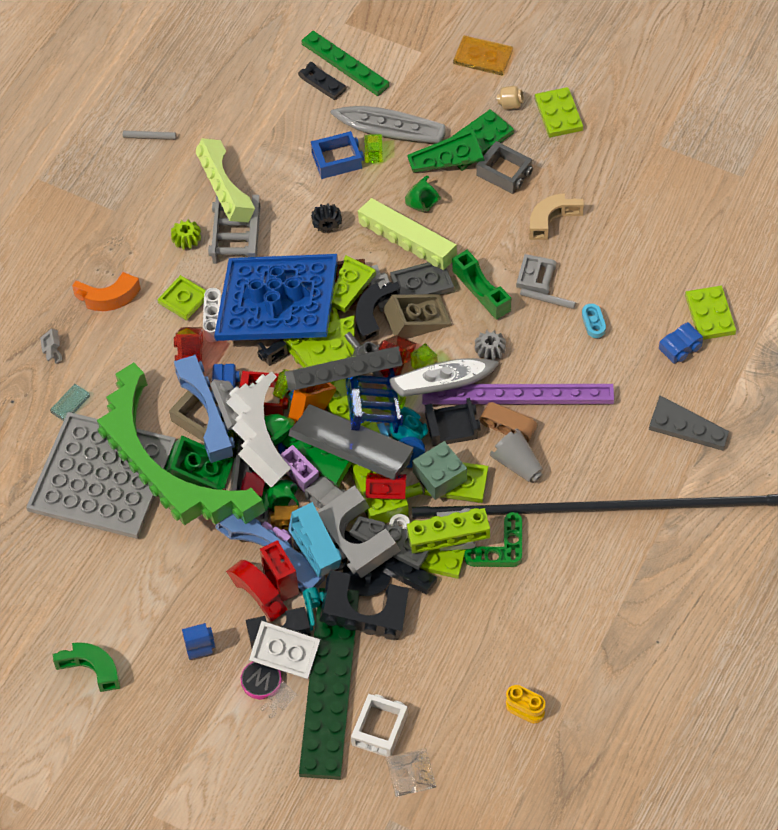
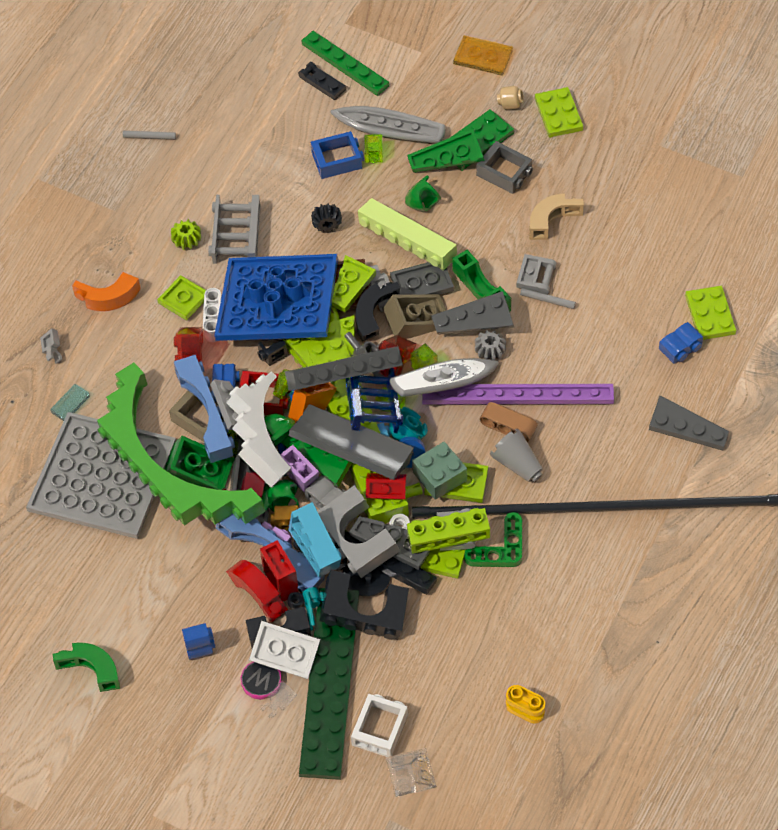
yellowish green arch [196,138,255,223] -> none
black panel [425,398,481,447] -> none
medium azure plate [582,304,606,338] -> none
none -> black hinge [287,592,304,609]
none -> dark grey wing [431,291,515,335]

